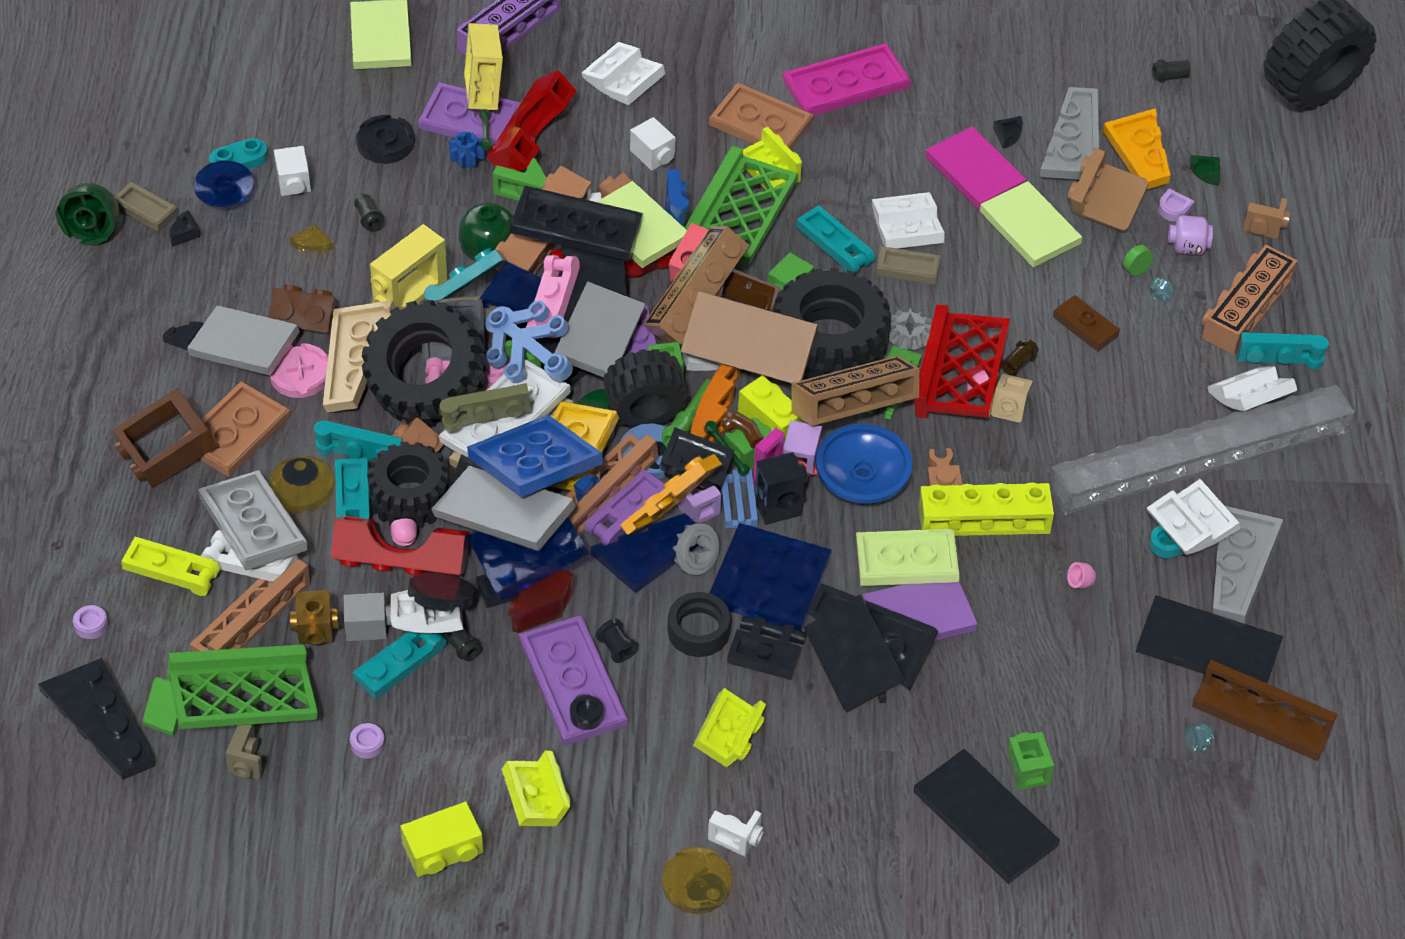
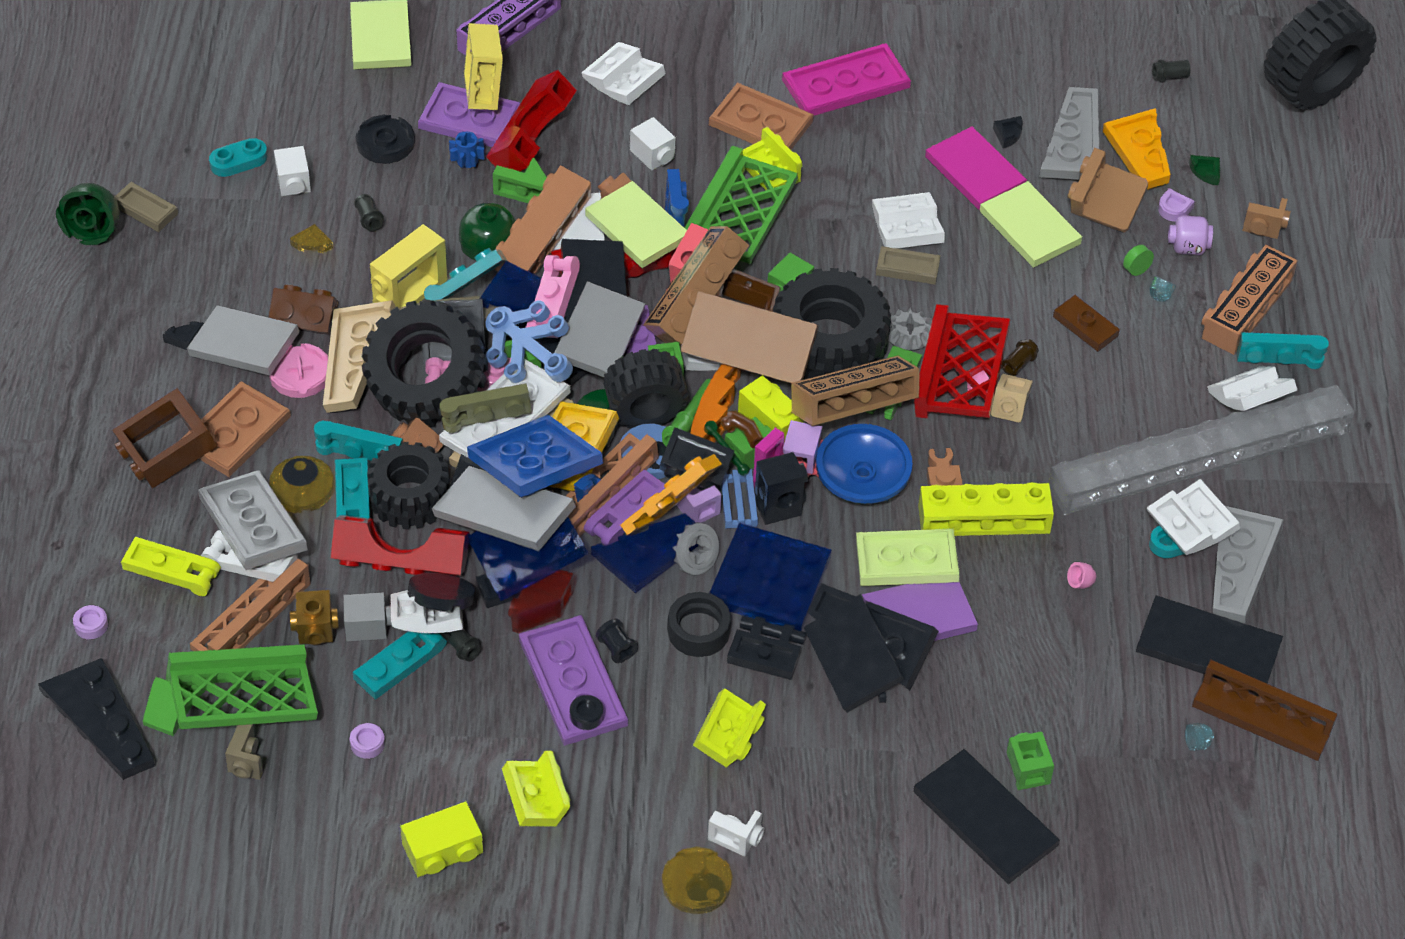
black tile [169,210,200,247] -> none
clear blue dish [193,161,254,207] -> none
bright pink hinge [391,518,417,547] -> none
dark green hinge [479,109,493,151] -> none
black tile [509,186,643,261] -> none
teal plate [796,205,875,273] -> none

